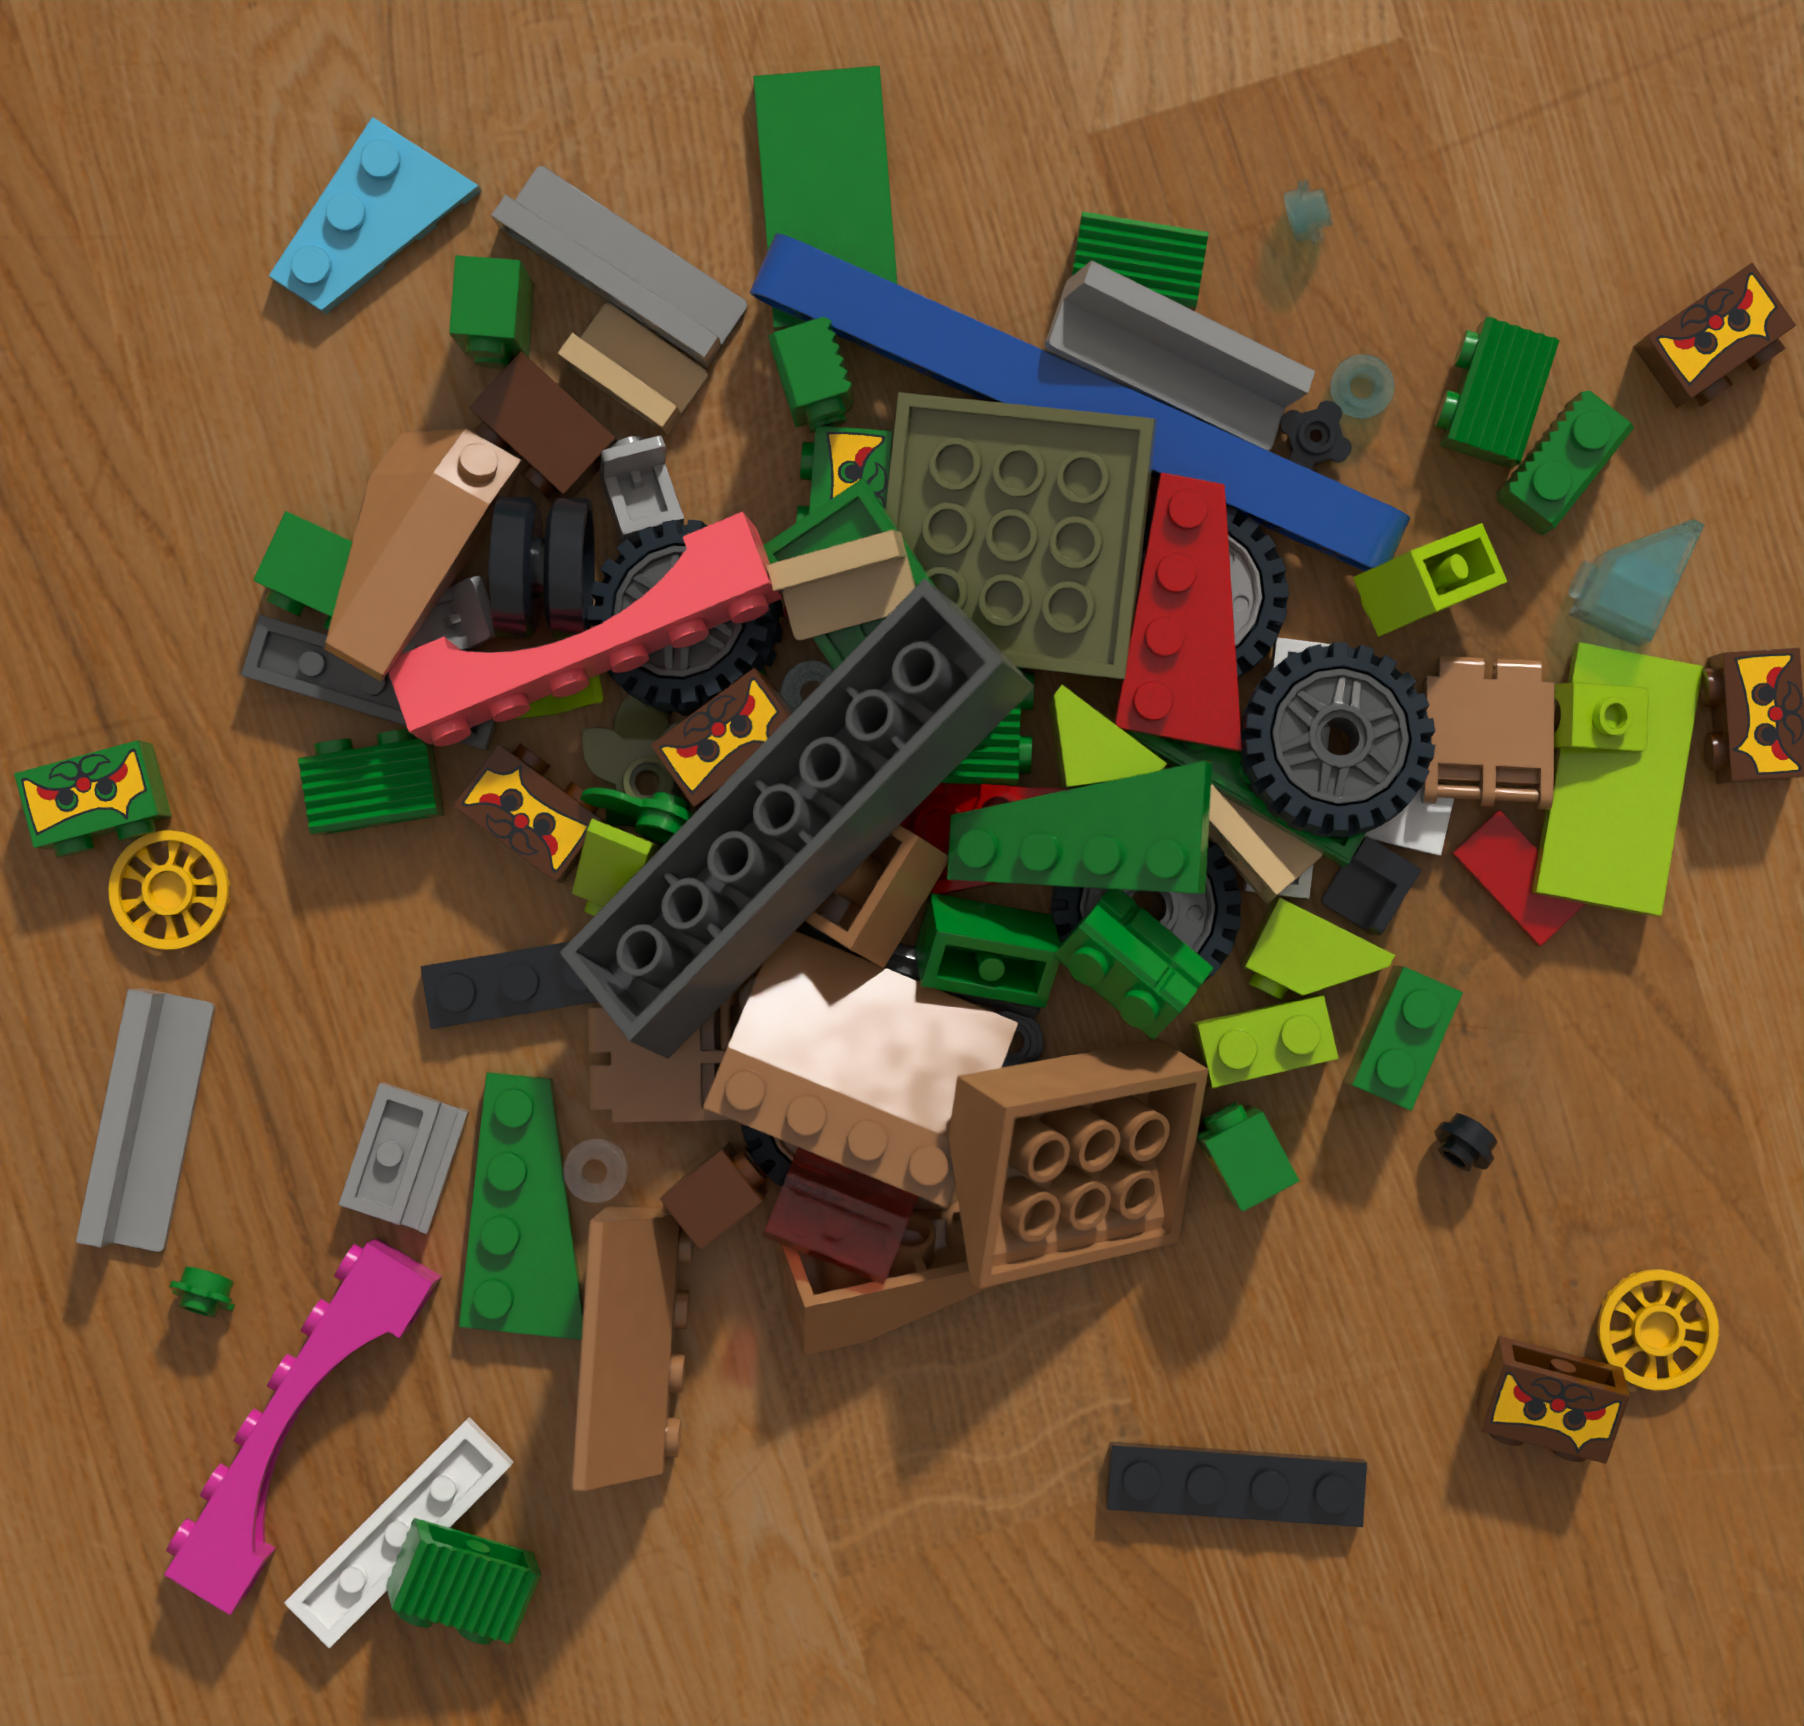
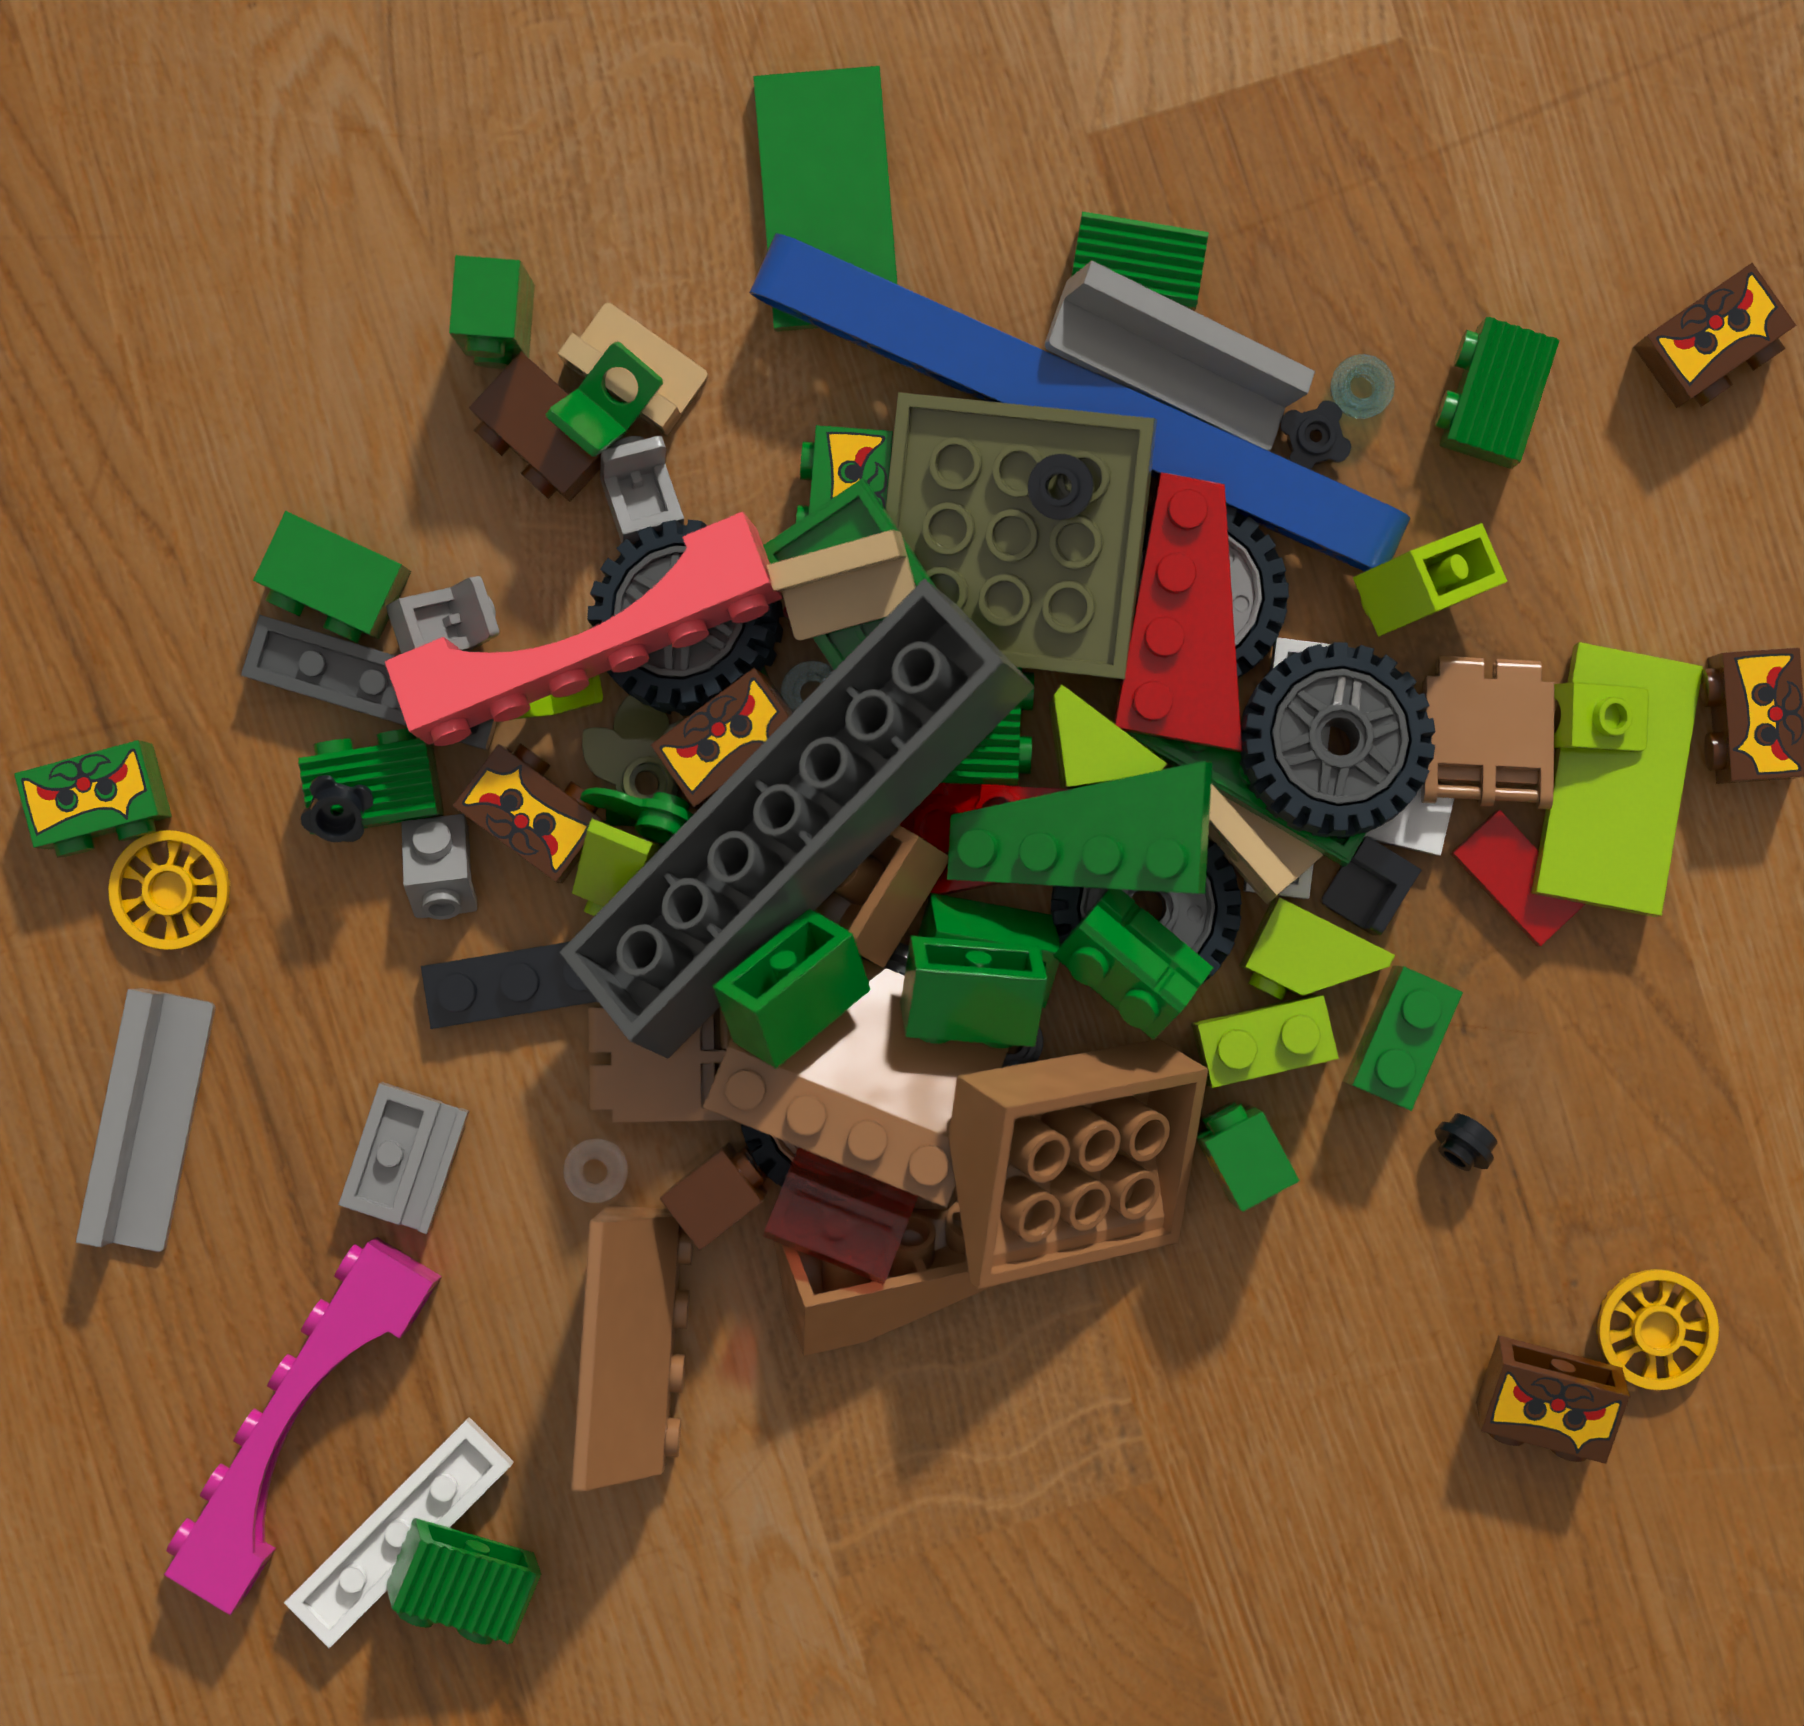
green plate [169,1267,235,1318] -> none
medium azure wing [269,117,482,315] -> none
medium nougat wedge [324,428,521,682] -> none
green wing [459,1072,584,1340] -> none
black wheel [488,497,595,640] -> none
light grey panel [491,166,748,368] -> none
green brick [768,317,854,433] -> none
black plate [1106,1442,1367,1527] -> none
clear light blue plate [1284,179,1333,244] -> none
green brick [1496,391,1635,536] -> none
clear light blue slope [1568,519,1705,647] -> none
none -> black plate [301,775,374,842]
none -> light grey bracket [401,814,477,920]
none -> green bracket [546,342,663,457]
none -> green brick [713,908,871,1069]
none -> green brick [900,936,1047,1049]
none -> black plate [1028,454,1094,520]

